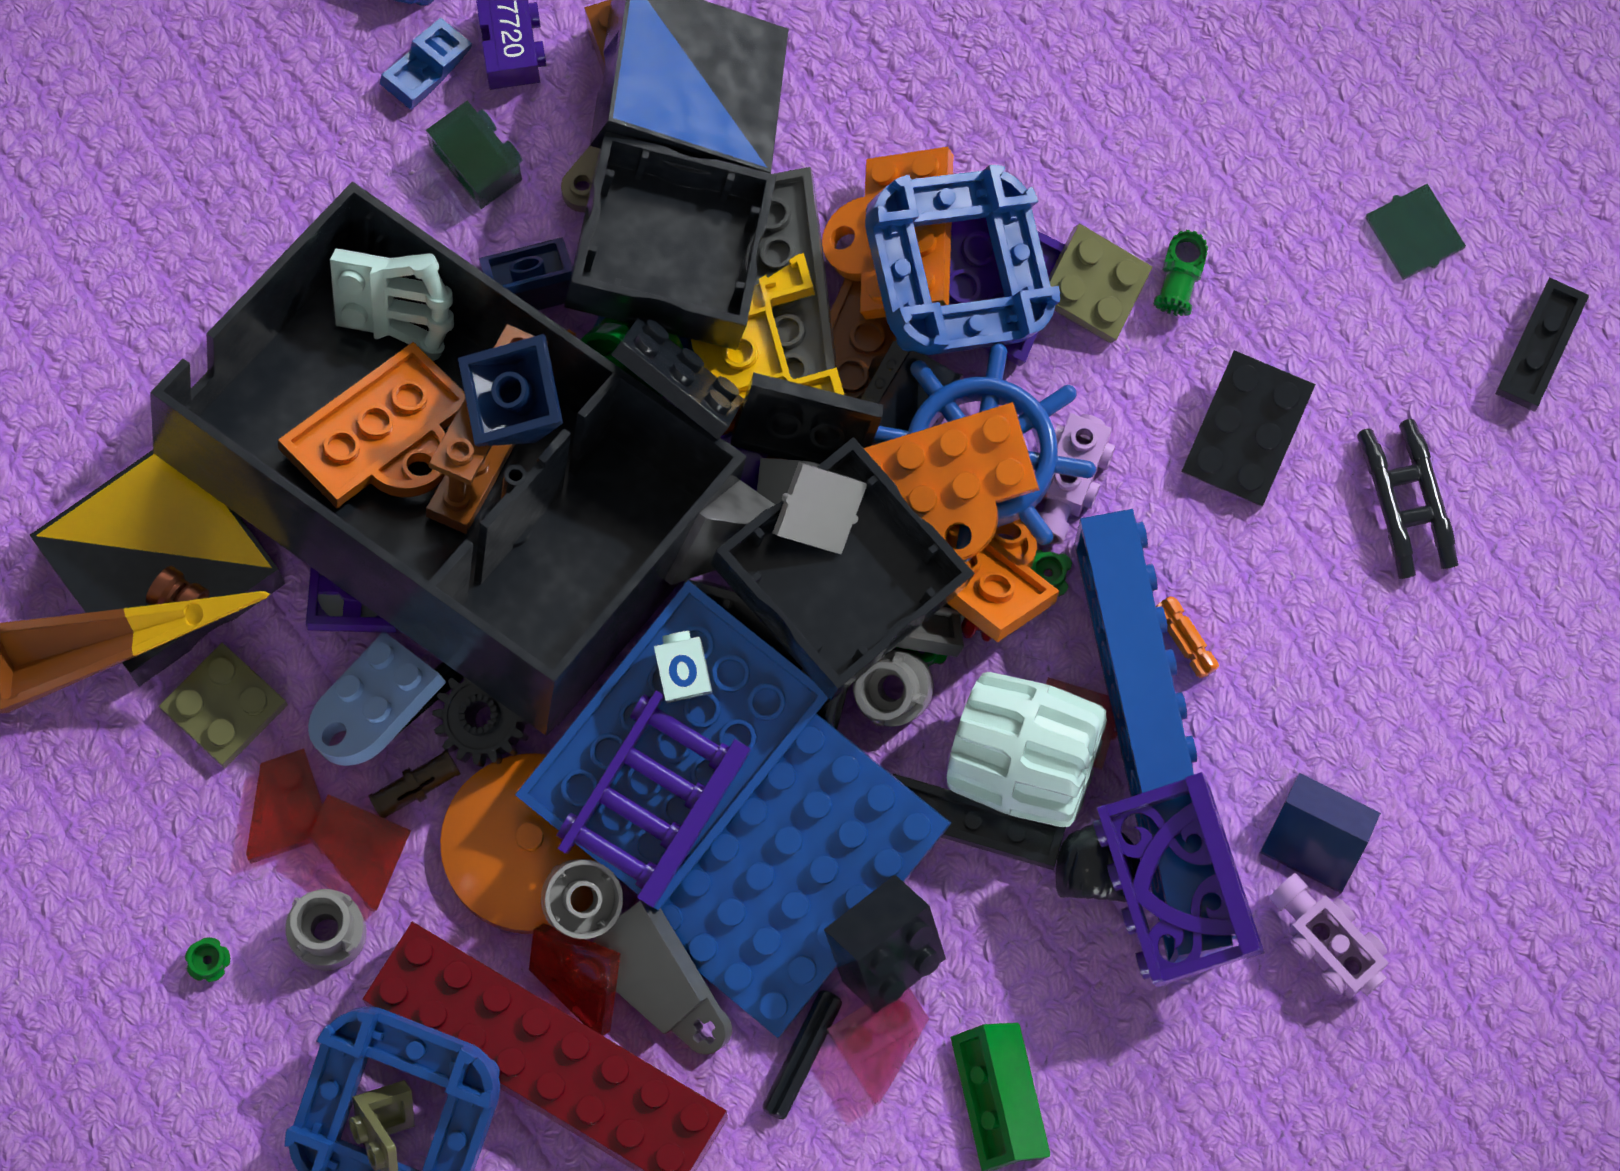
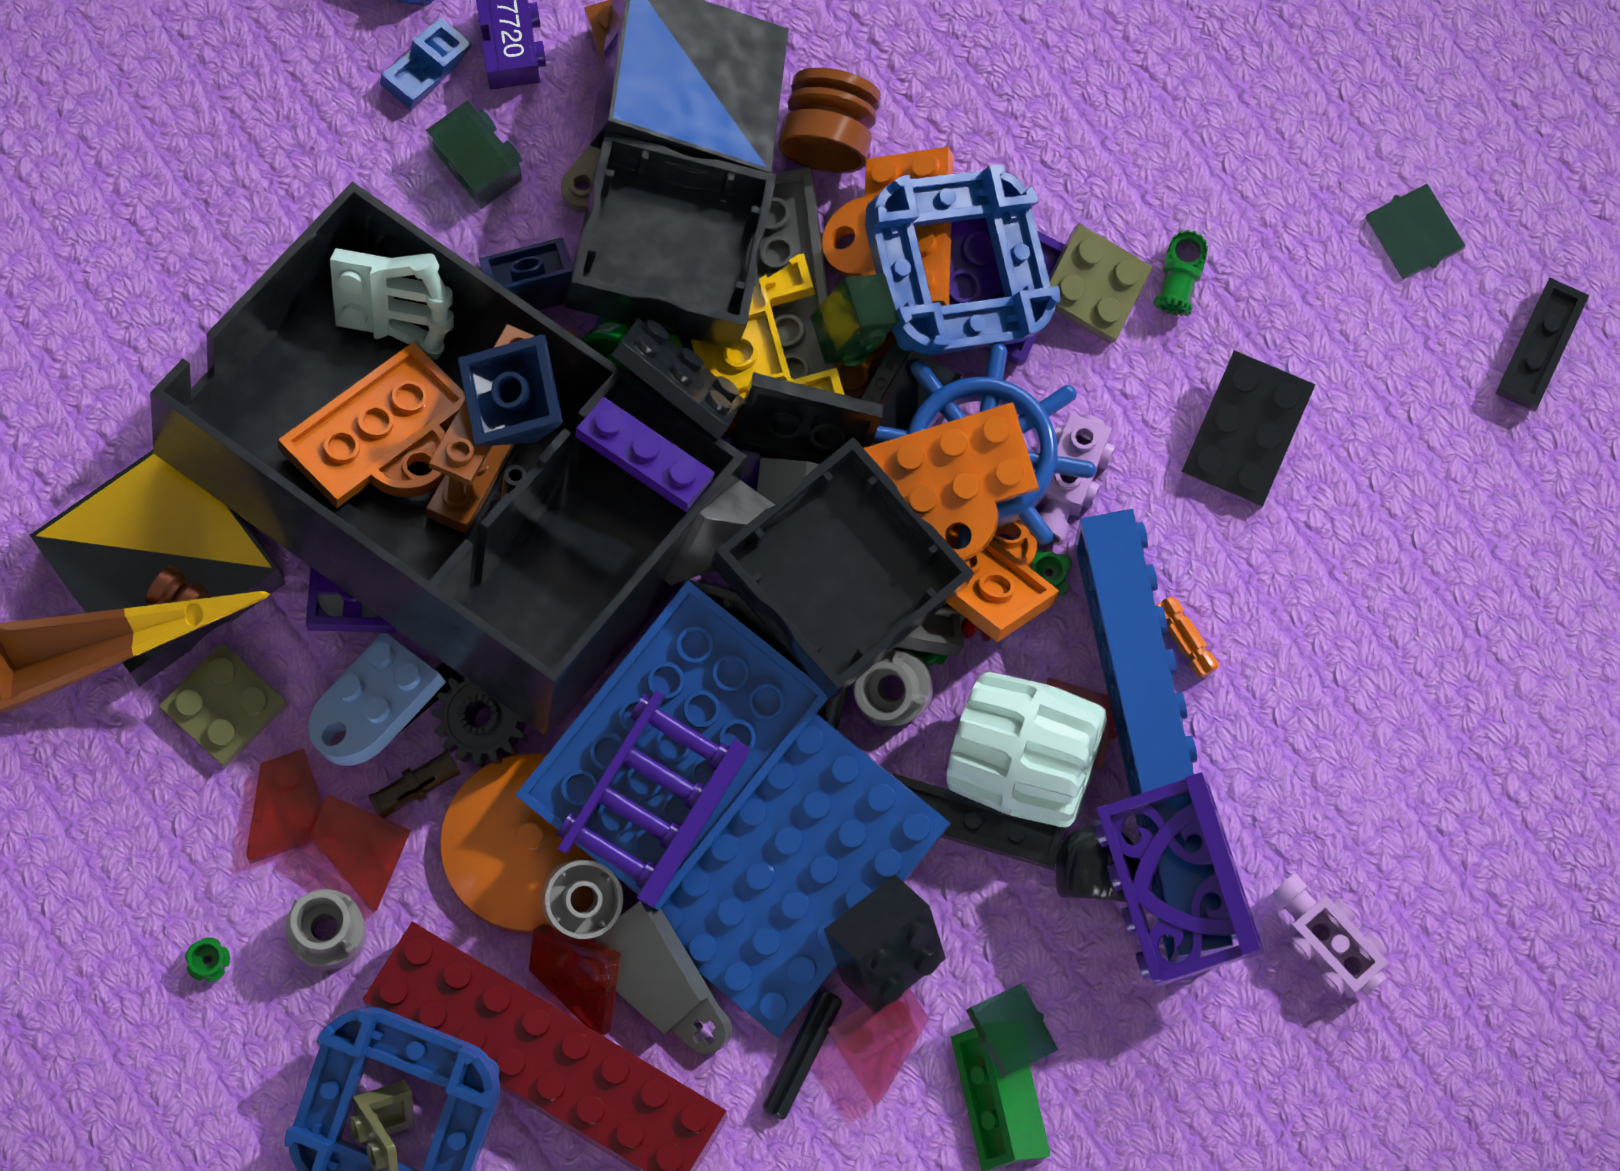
light aqua brick [654,631,712,703] -> none
light grey piece [773,462,867,554] -> none
dark blue slope [1260,773,1381,893] -> none
black piece [1357,419,1459,579] -> none
none -> dark purple plate [575,397,714,512]
none -> dark orange wheel [778,67,881,173]
none -> clear green brick [811,274,900,367]
none -> clear green piece [966,983,1059,1078]

